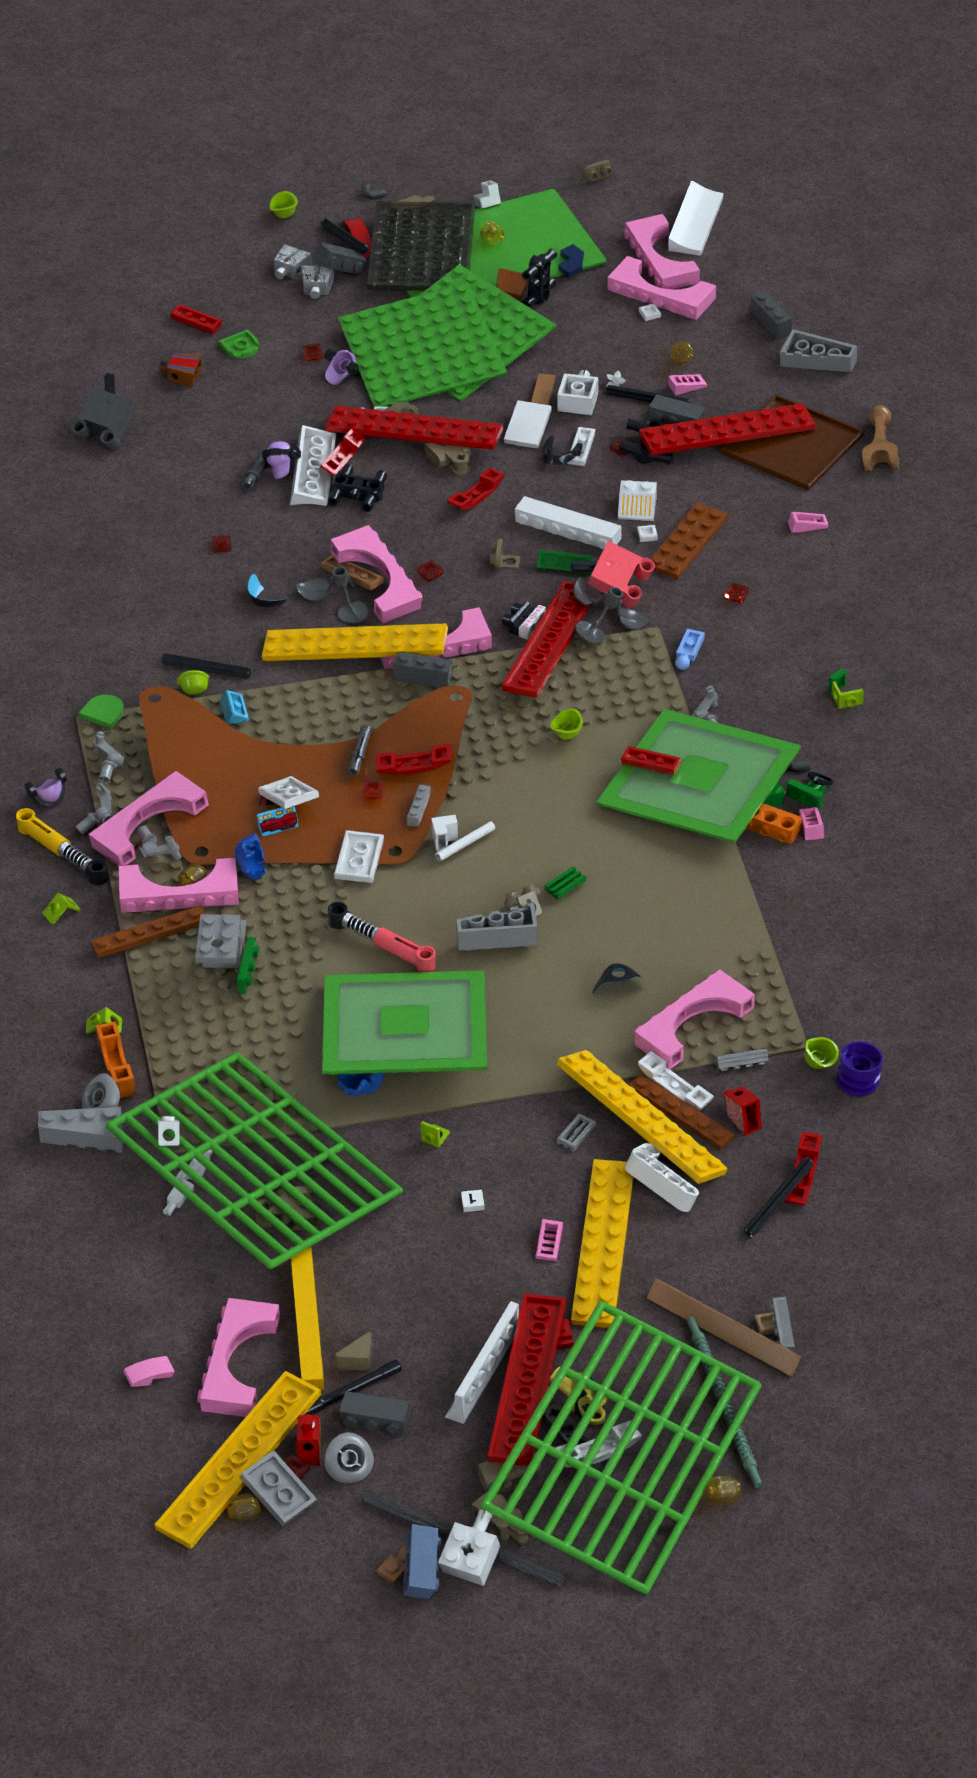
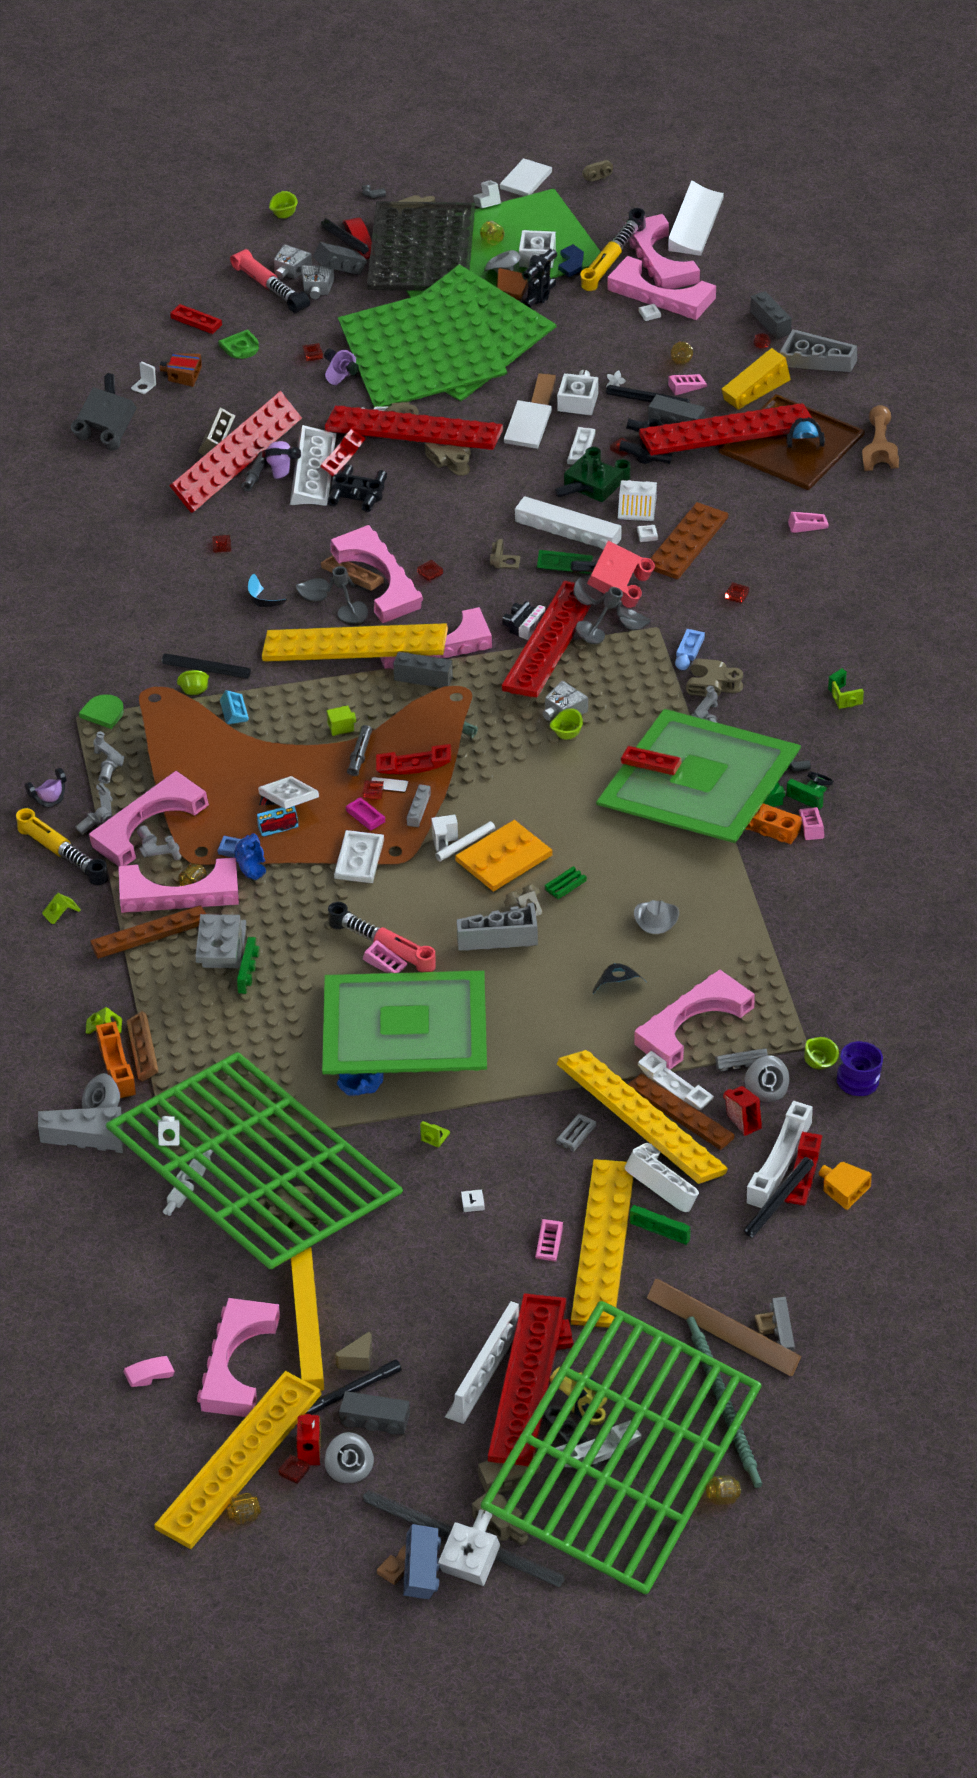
light grey plate [240,1450,317,1527] -> none
red slope [447,467,504,510] -> none
black helmet [543,436,583,465] -> none
none -> medium nougat tile [126,1011,159,1081]
none -> white bracket [131,362,156,395]
none -> plate [169,391,302,513]
none -> dark tan brick [198,407,235,456]
none -> medium blue tile [218,836,241,858]
none -> piece [230,249,310,313]
none -> lime brick [327,705,356,736]
none -> dark pink tile [346,797,385,831]
none -> bright pink slope [363,940,408,973]
none -> white sticker [370,777,408,792]
none -> light orange plate [455,820,552,892]
none -> sand green pin [462,721,478,738]
none -> light grey hat [484,250,520,274]
none -> white tile [500,158,552,196]
none -> white brick [519,230,556,268]
none -> light grey torso [543,681,588,721]
none -> dark green piece [555,447,630,503]
none -> piece [580,208,646,291]
none -> green plate [630,1205,691,1245]
none -> light grey hat [634,900,679,934]
none -> dark tan piece [686,659,743,696]
none -> yellow wedge [722,348,791,409]
none -> light grey hat [745,1056,789,1102]
none -> white arch [747,1101,813,1208]
none -> clear red plate [754,333,771,348]
none -> cap [786,417,825,448]
none -> light orange torso [819,1162,872,1210]

